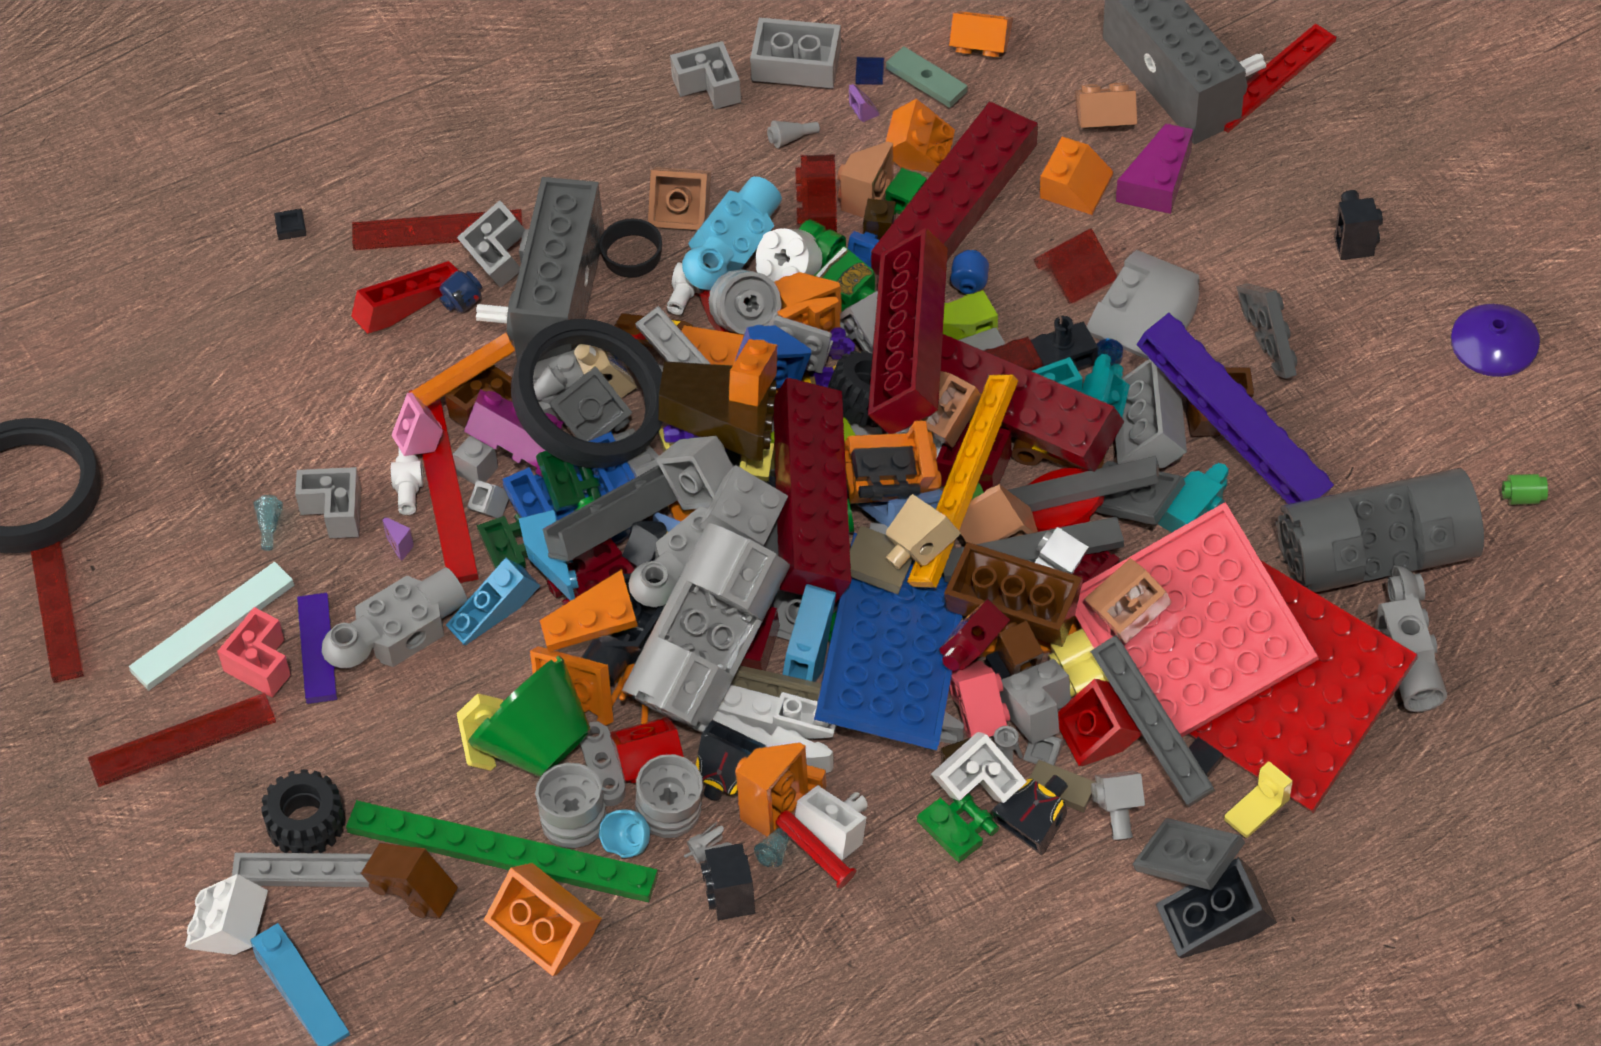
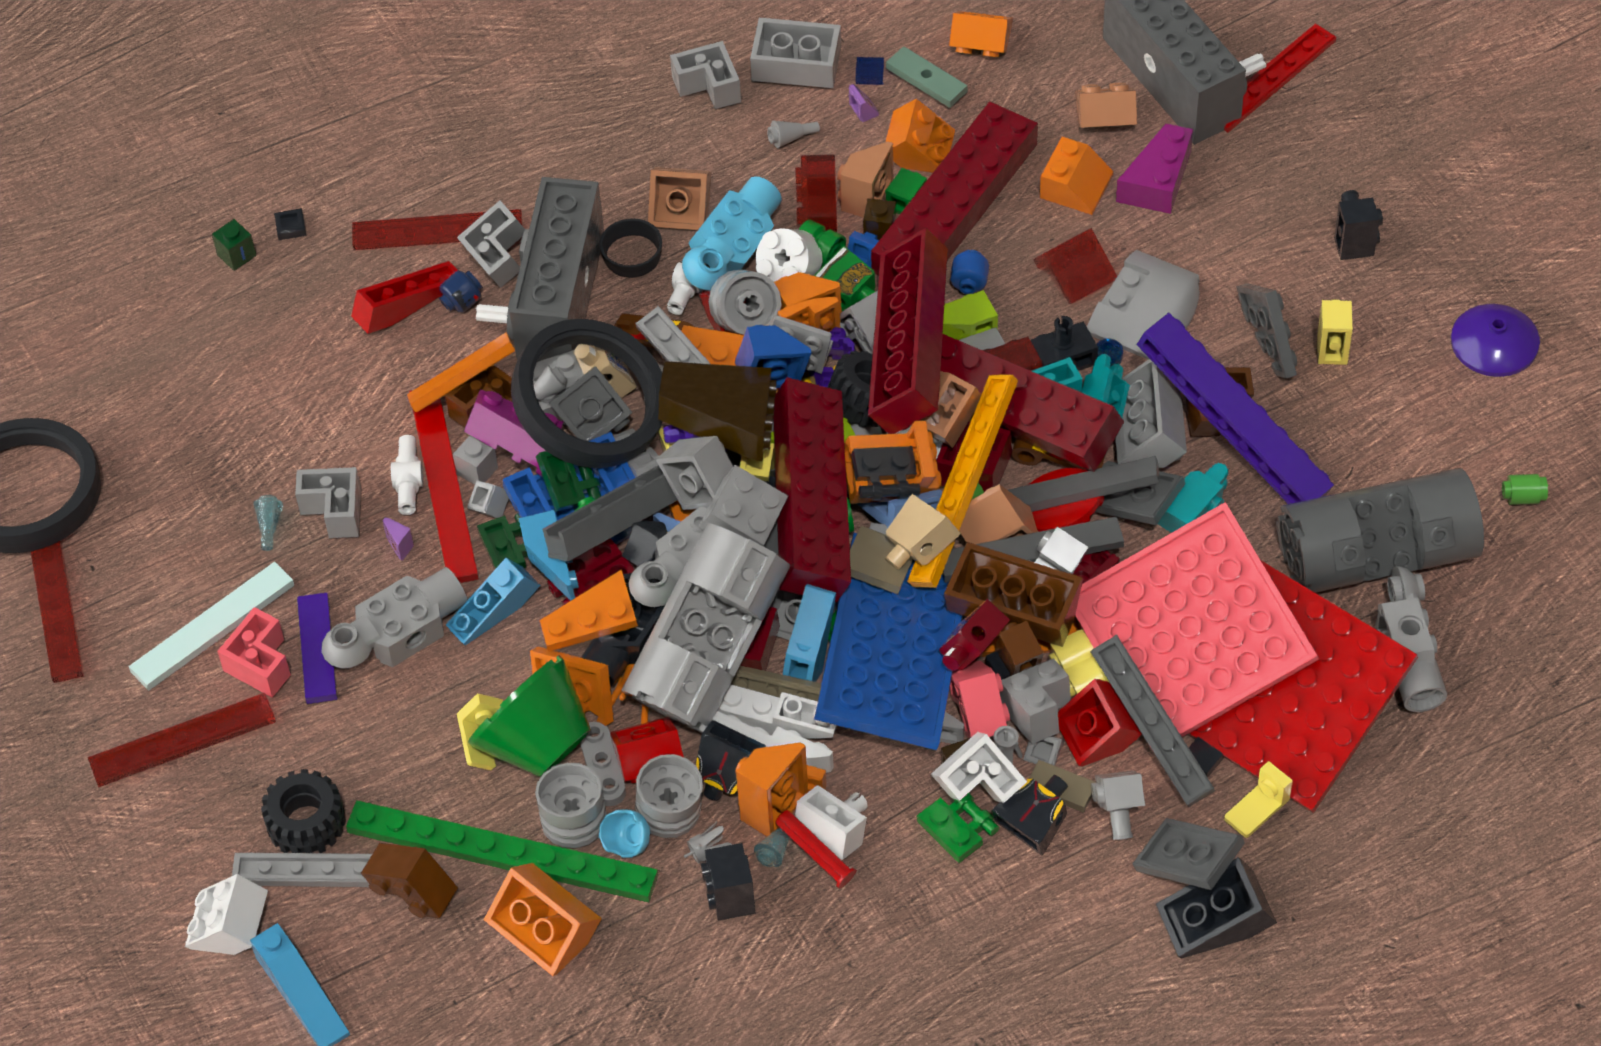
bright pink slope [391,393,443,456] -> none
orange brick [729,339,778,407] -> none
nougat slope [1084,558,1172,644] -> none
none -> dark green brick [212,219,256,271]
none -> light yellow brick [1317,300,1353,365]

